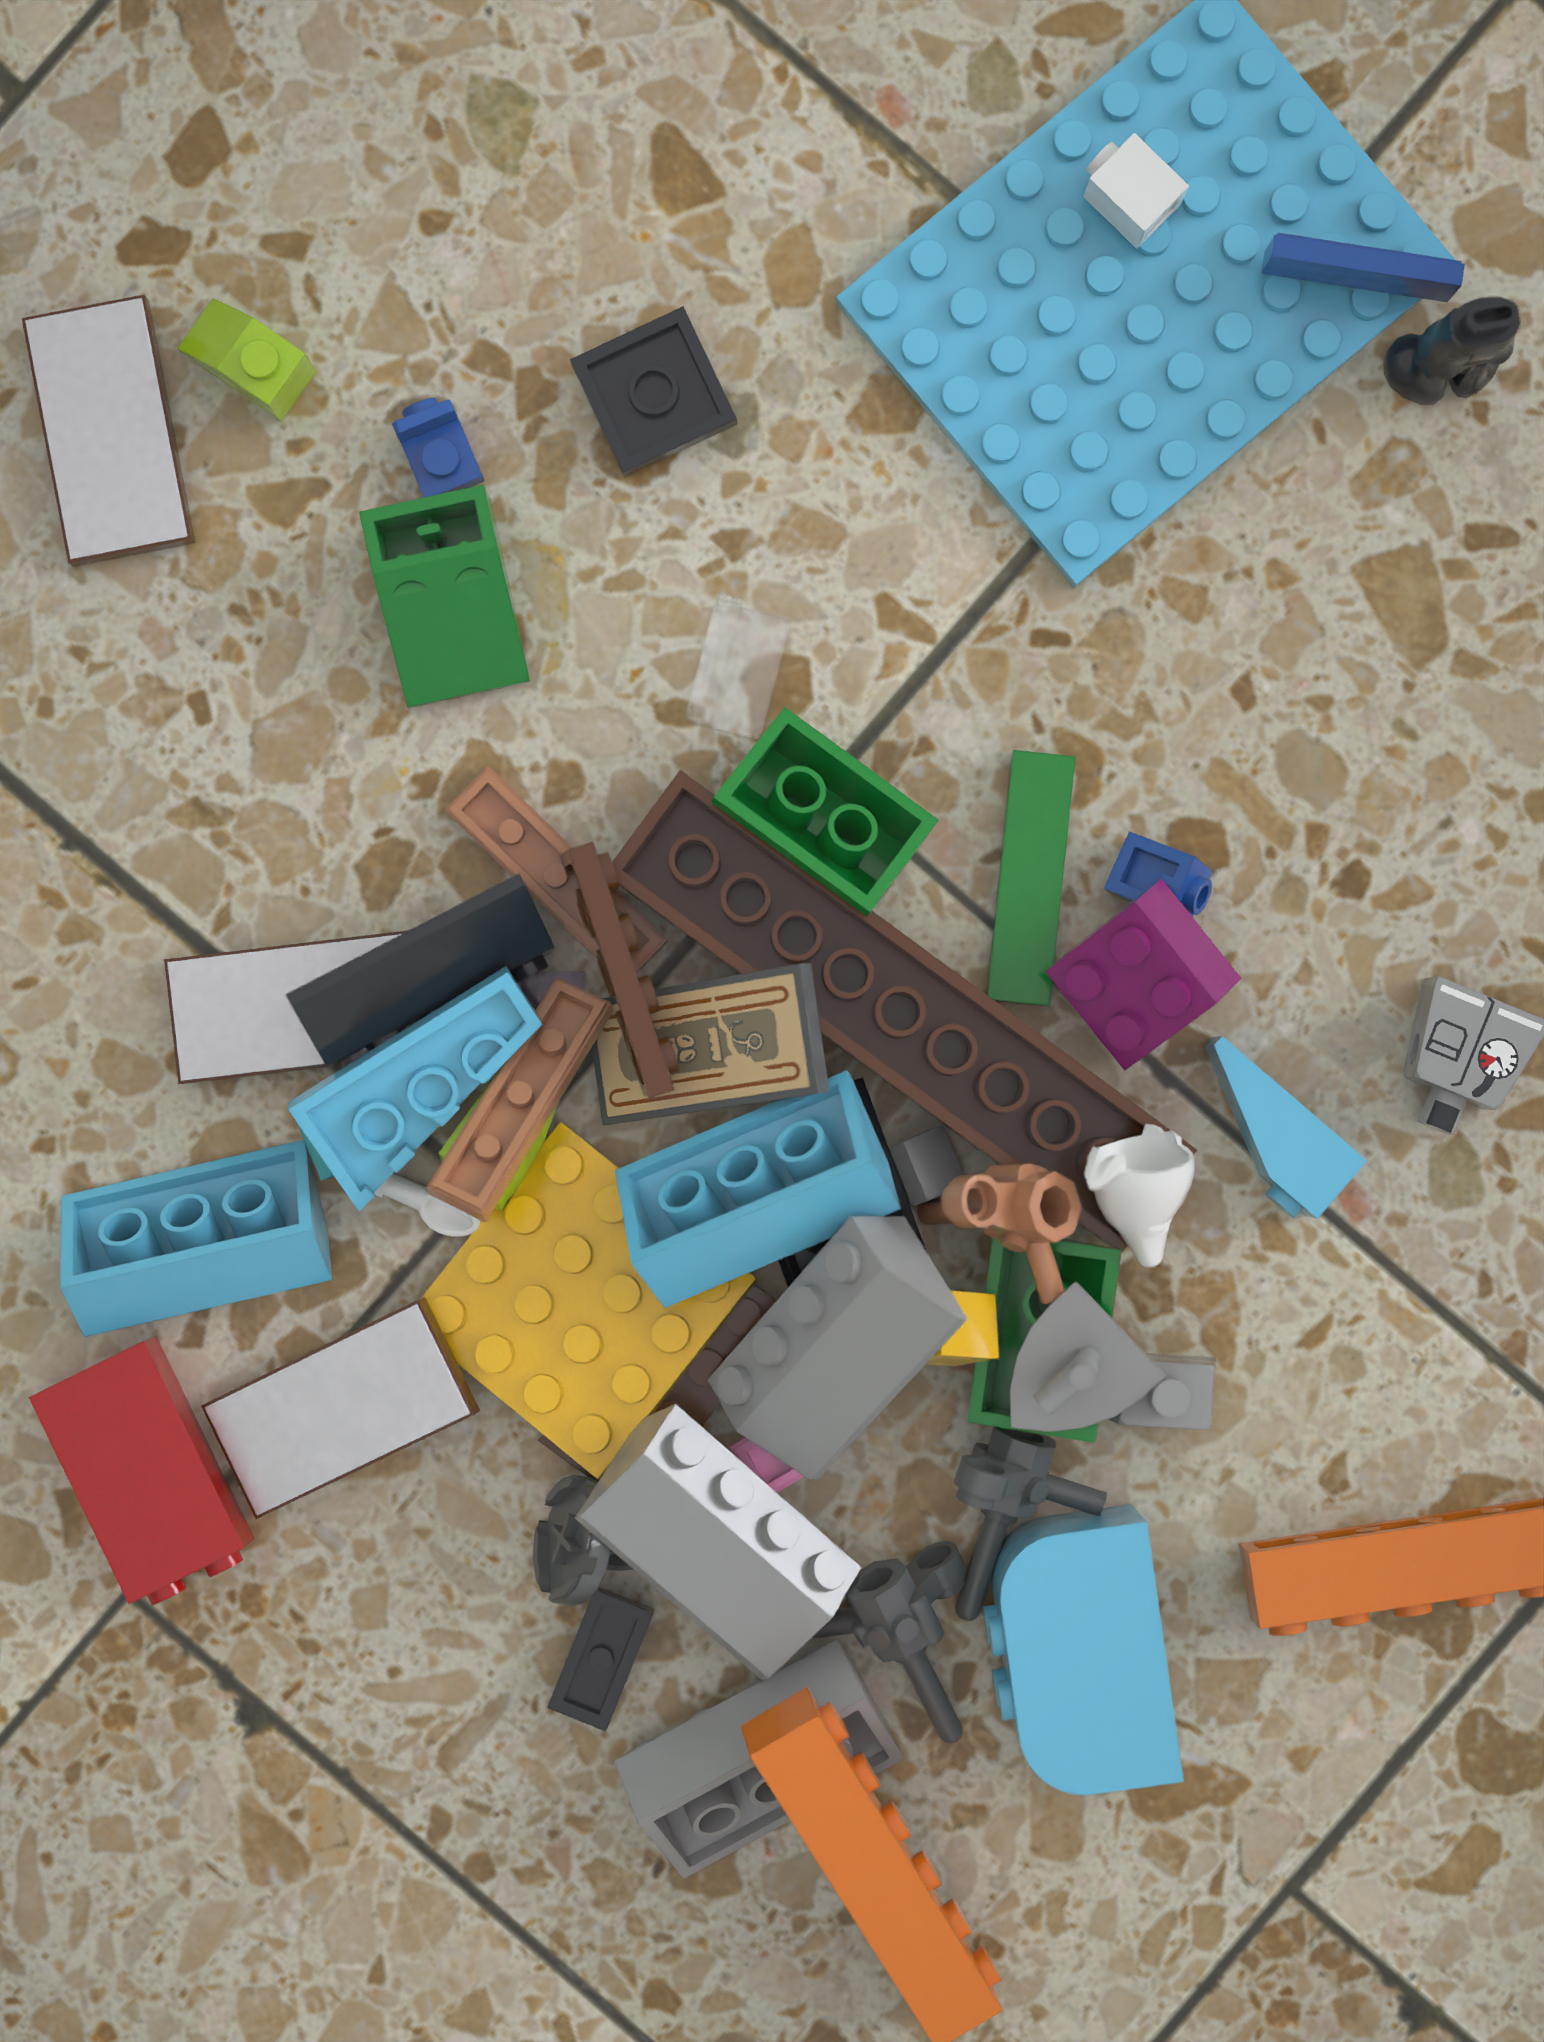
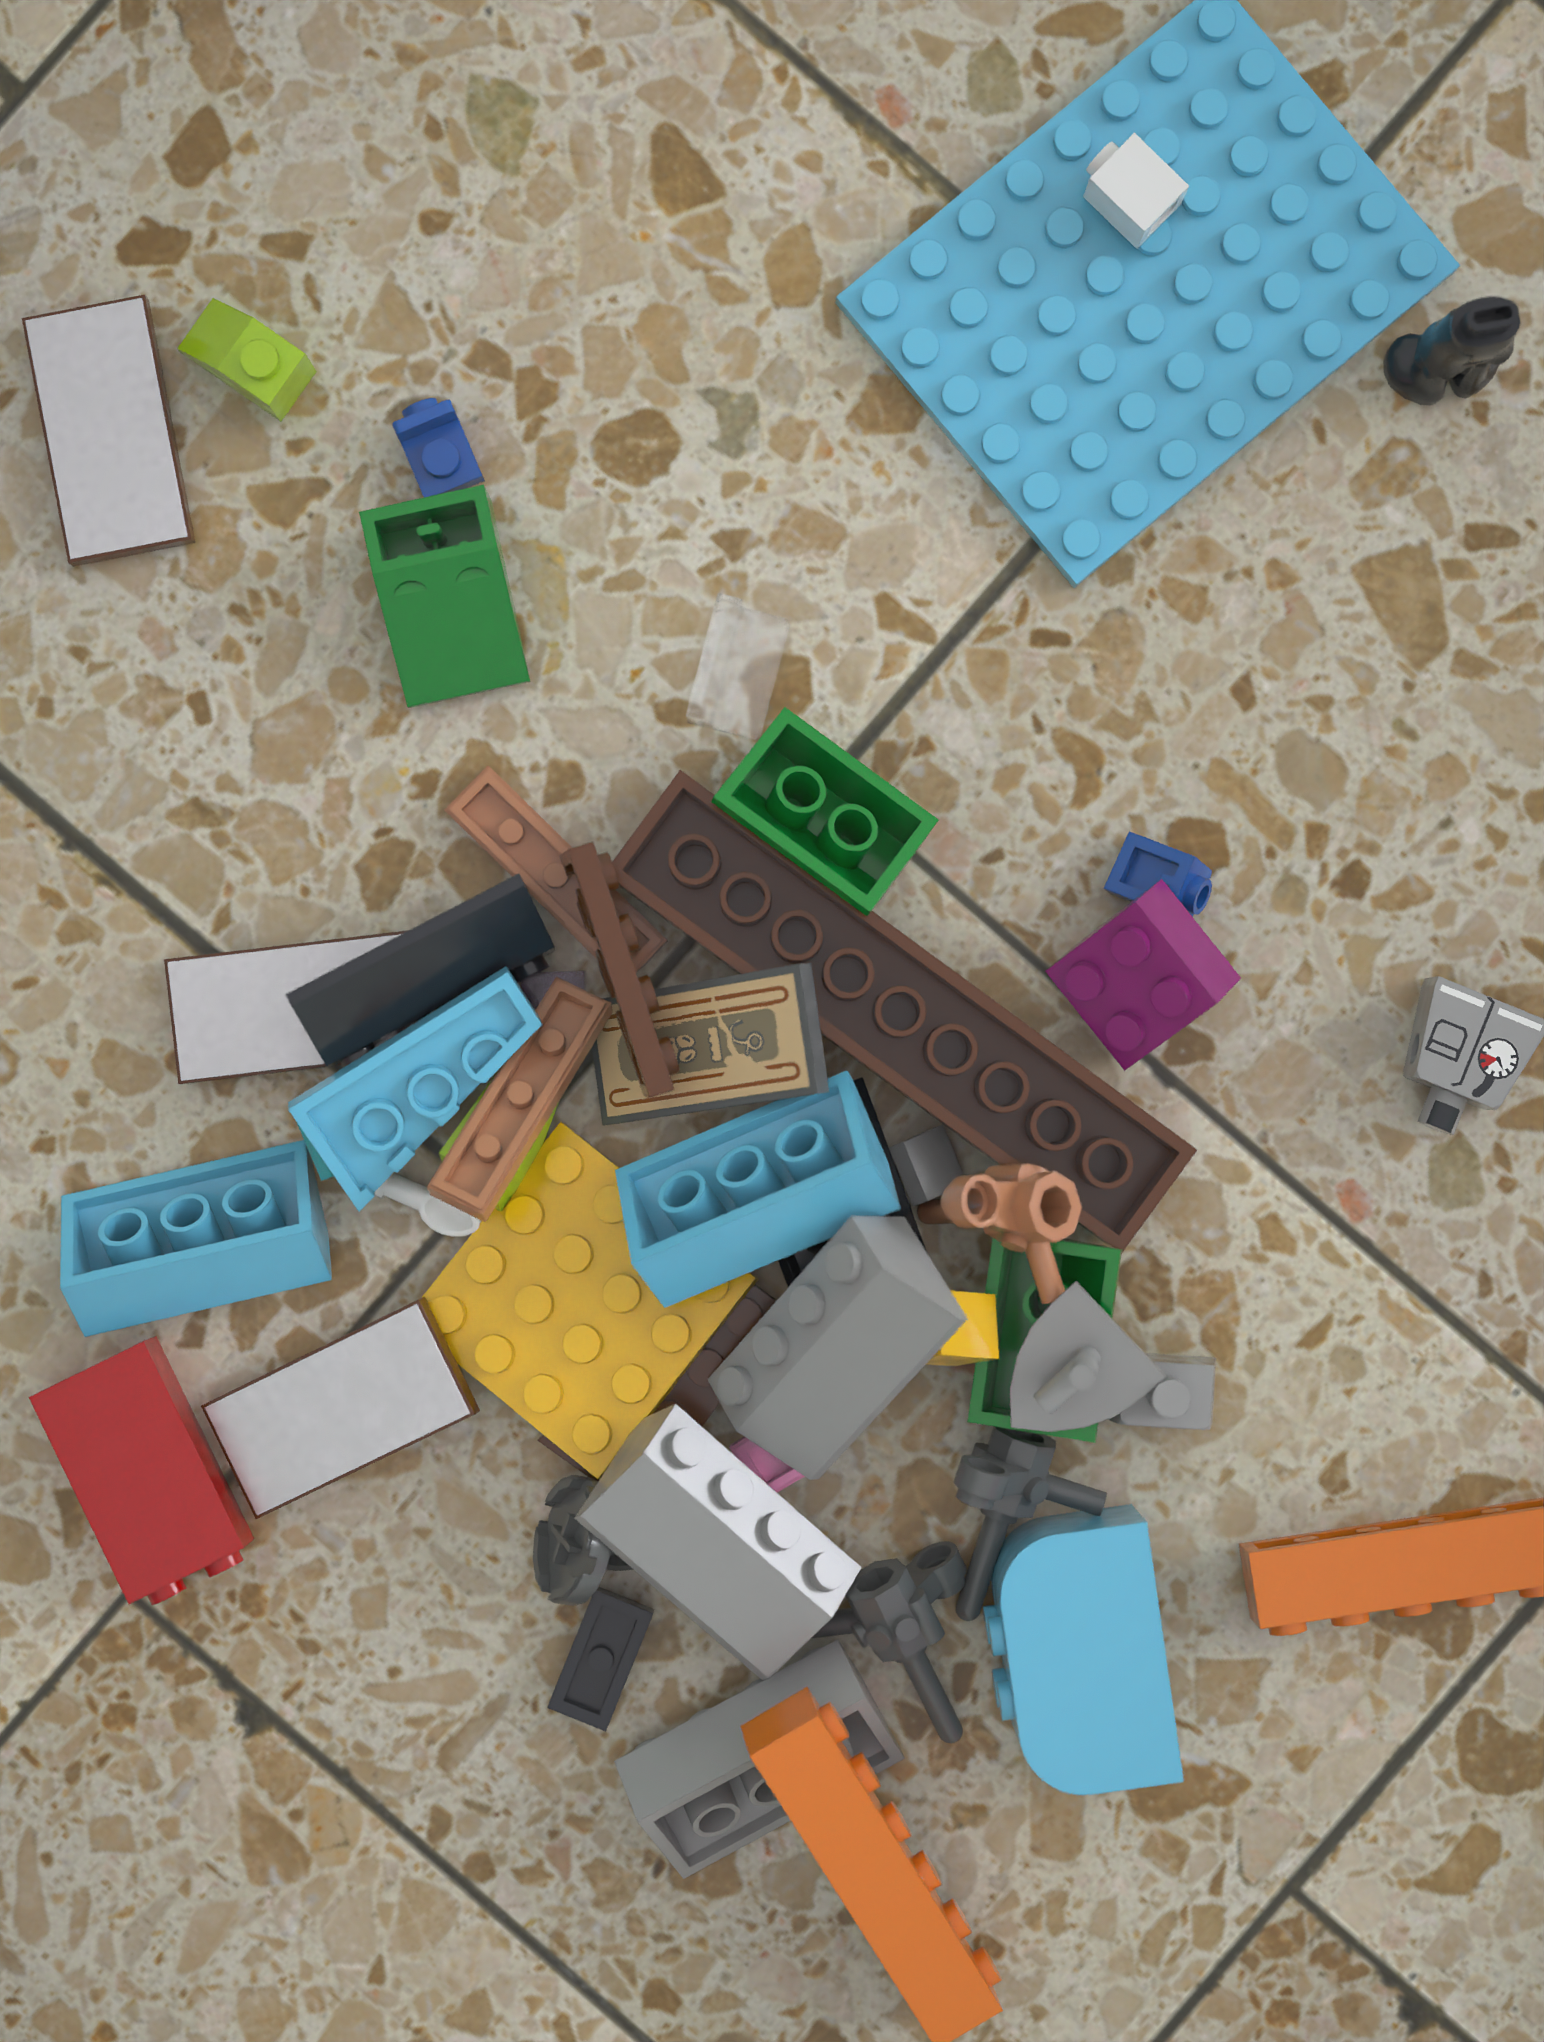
black plate [570,306,737,478] -> none
green tile [986,750,1076,1007] -> none
white hat [1085,1124,1195,1267] -> none
medium azure slope [1205,1036,1367,1219] -> none
blue tile [1261,233,1465,302] -> none

